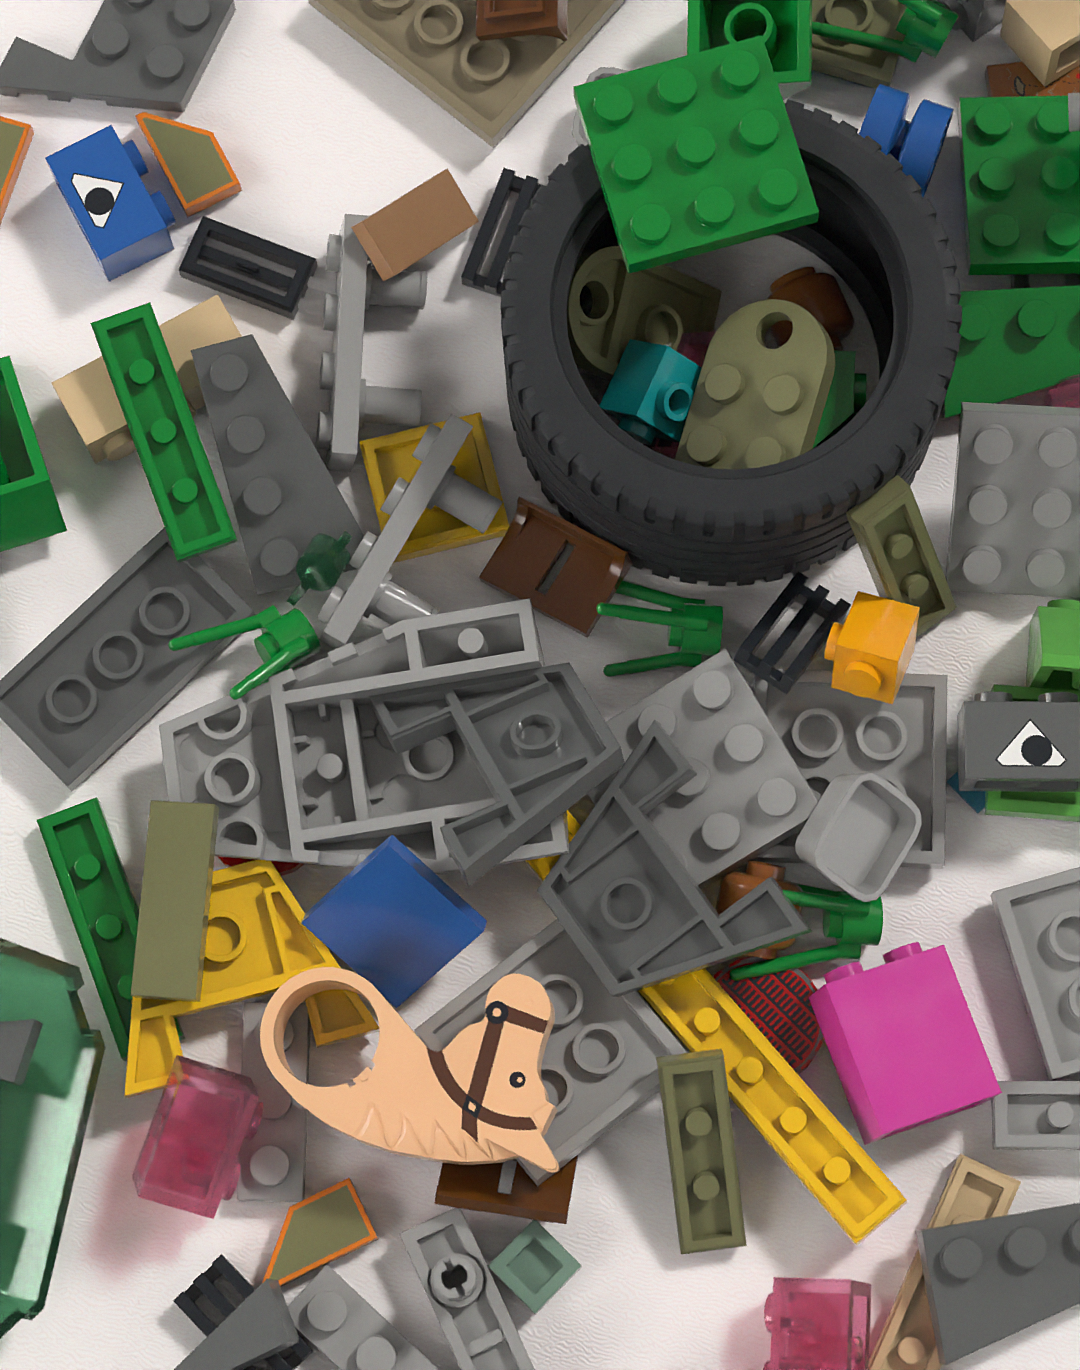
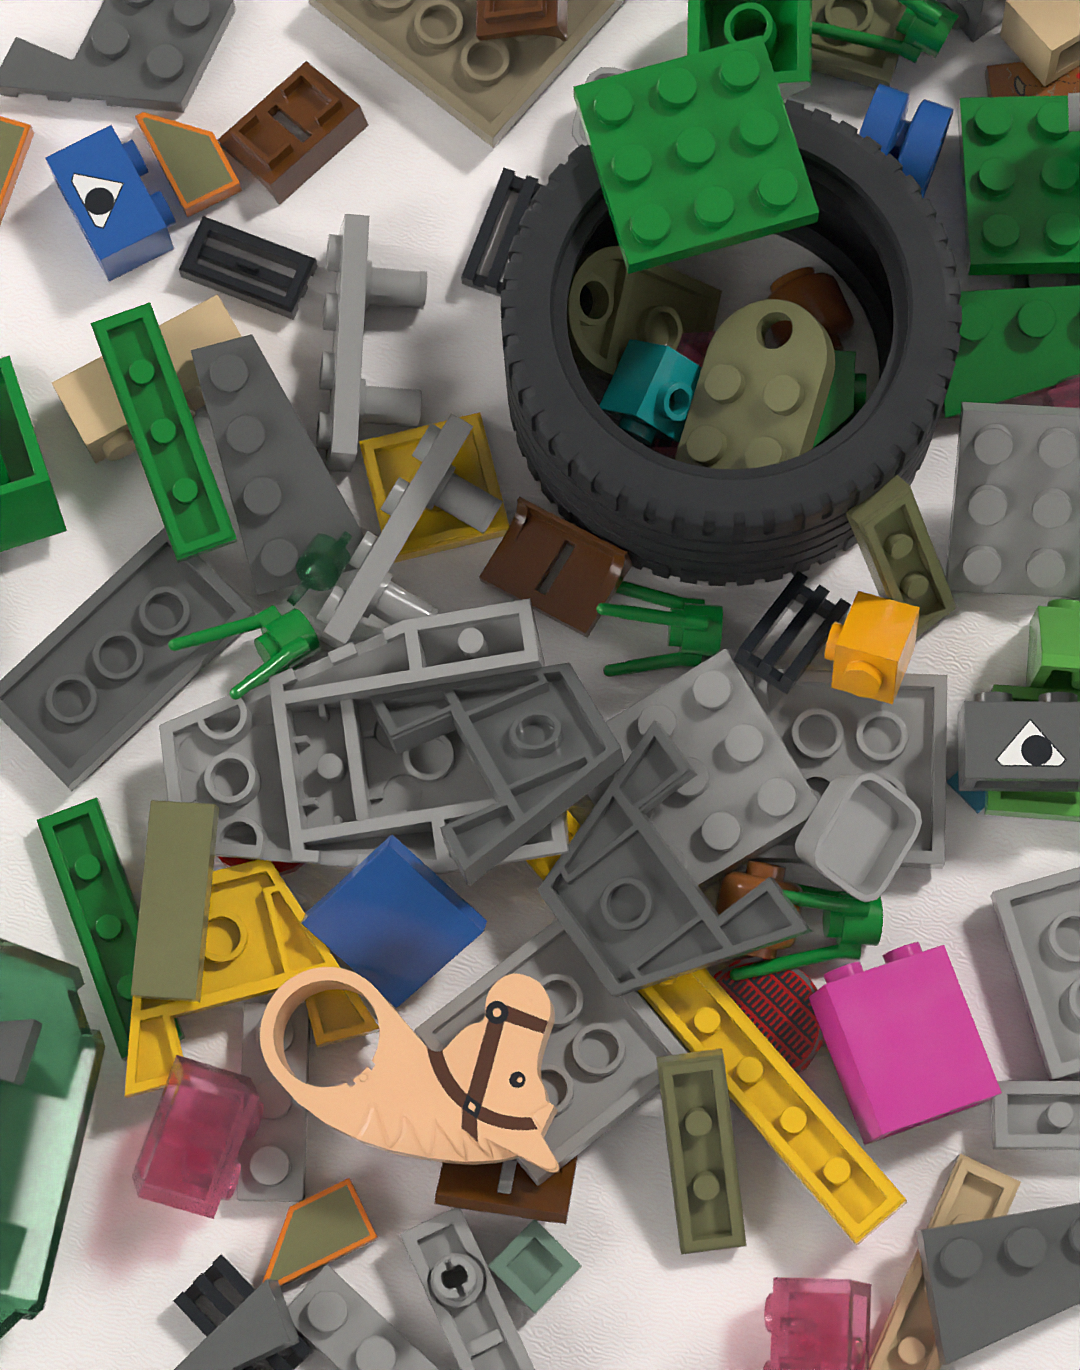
medium nougat tile [351,168,479,282] -> none
none -> reddish brown piece [217,61,369,205]

